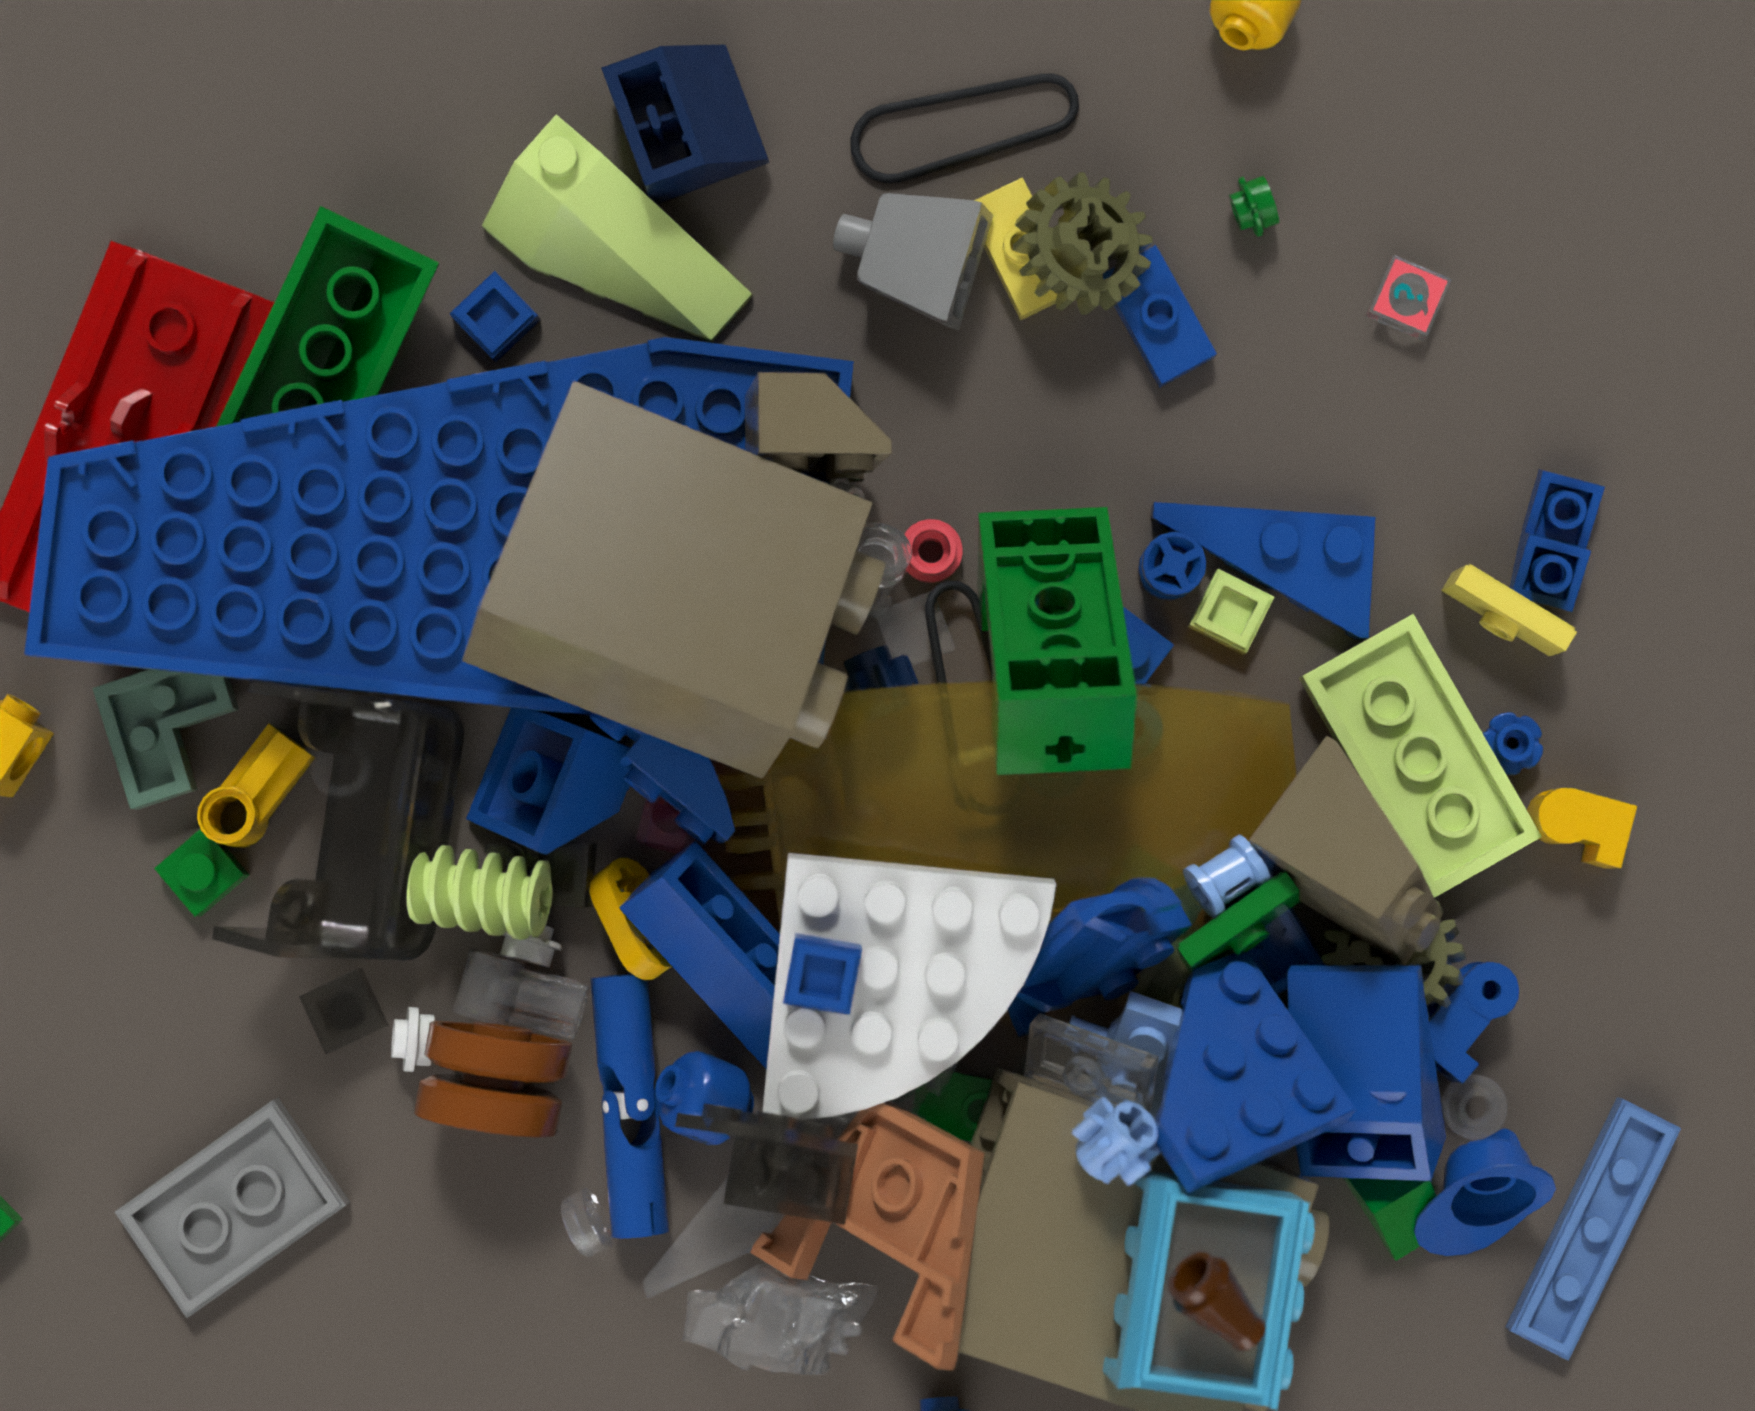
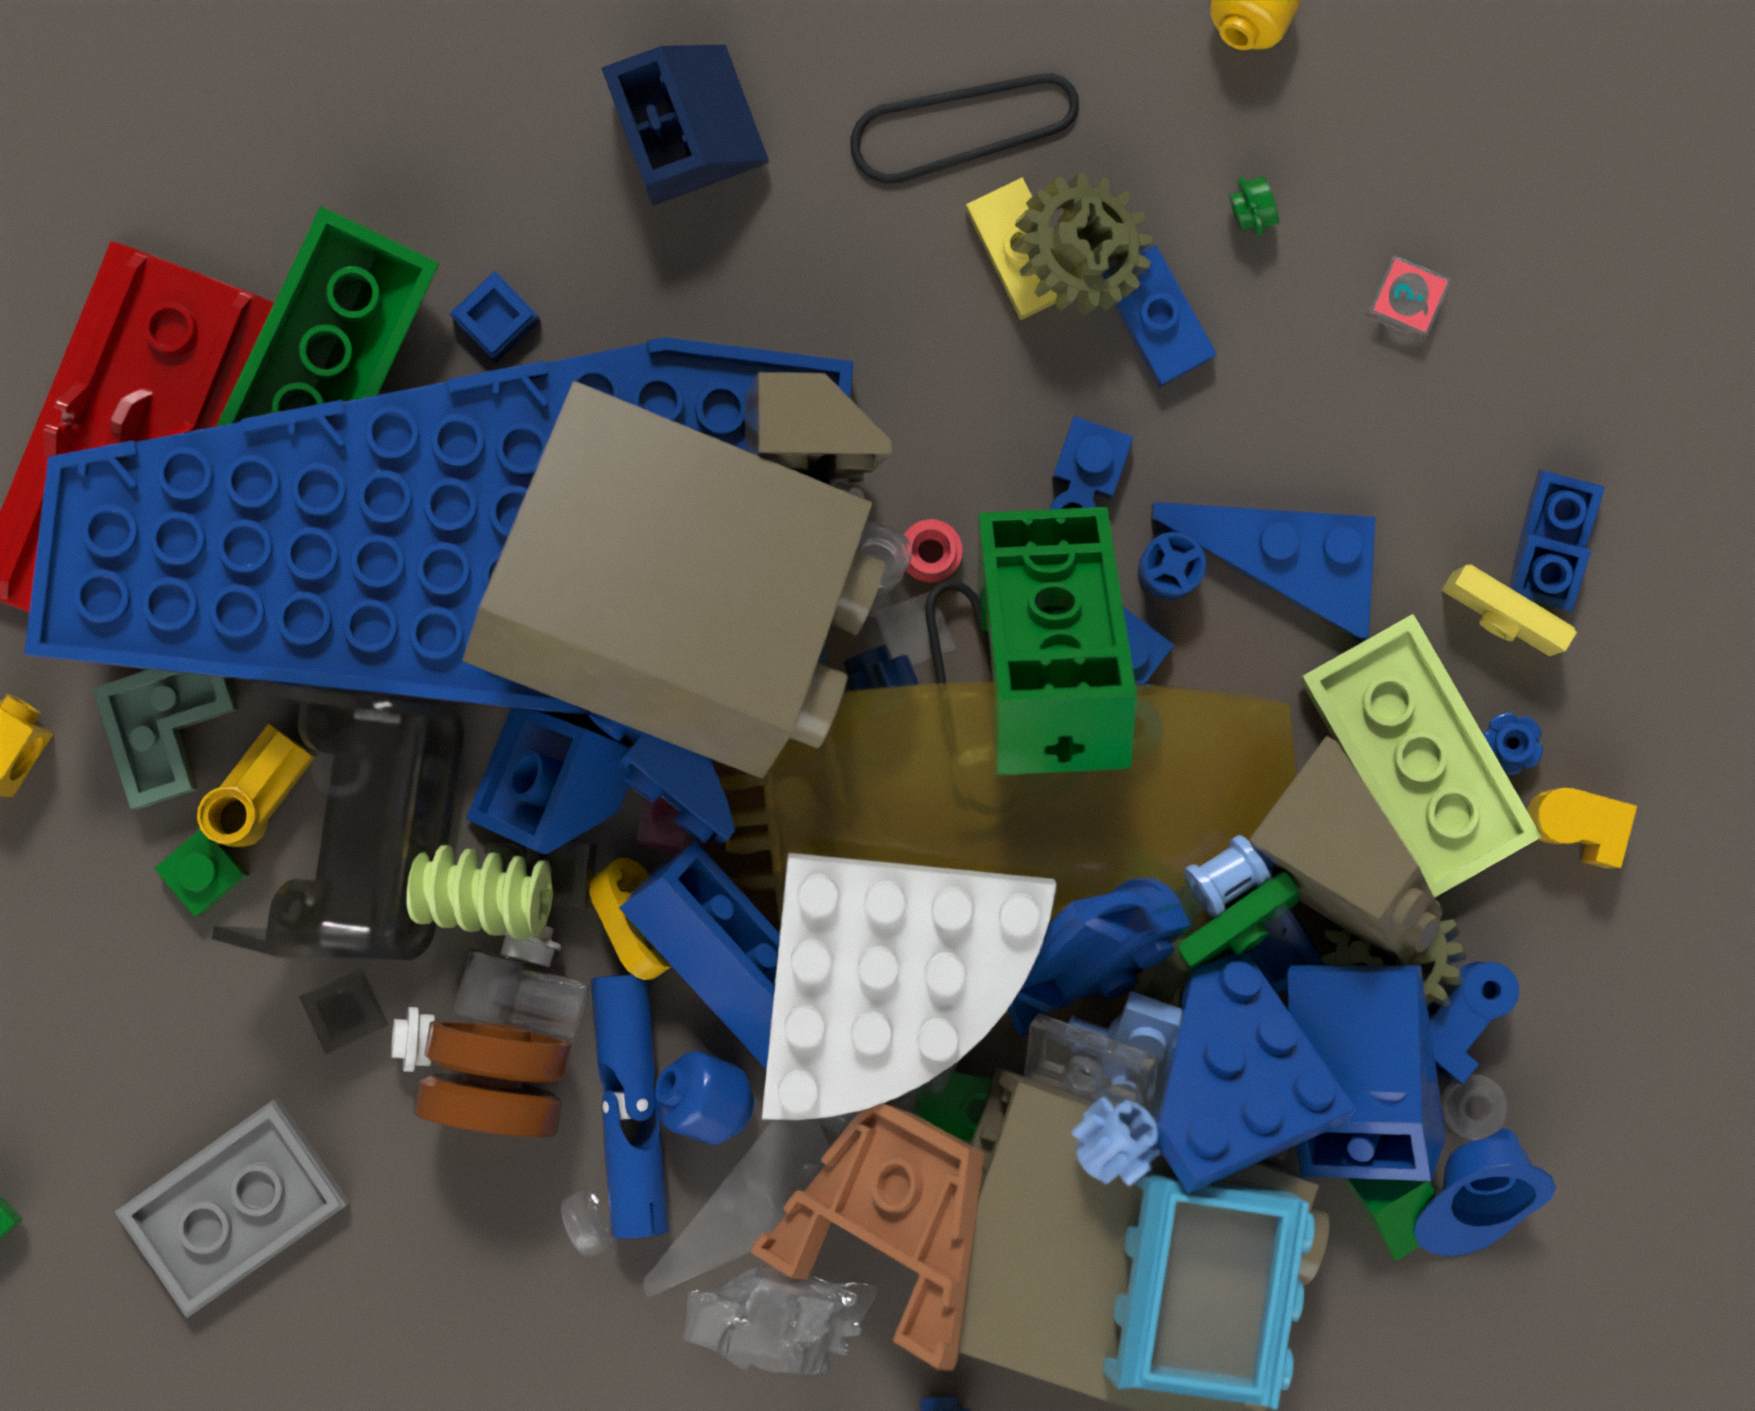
yellowish green wedge [482,114,753,343] -> none
clear smoke bracket [675,1104,858,1225] -> none
blue tile [783,933,862,1015] -> none
light grey torso [833,193,993,330] -> none
reddish brown cone [1168,1252,1266,1351] -> none
yellowish green tile [1187,569,1274,655] -> none
medium blue tile [1505,1097,1681,1361] -> none
none -> blue plate [1050,416,1134,509]

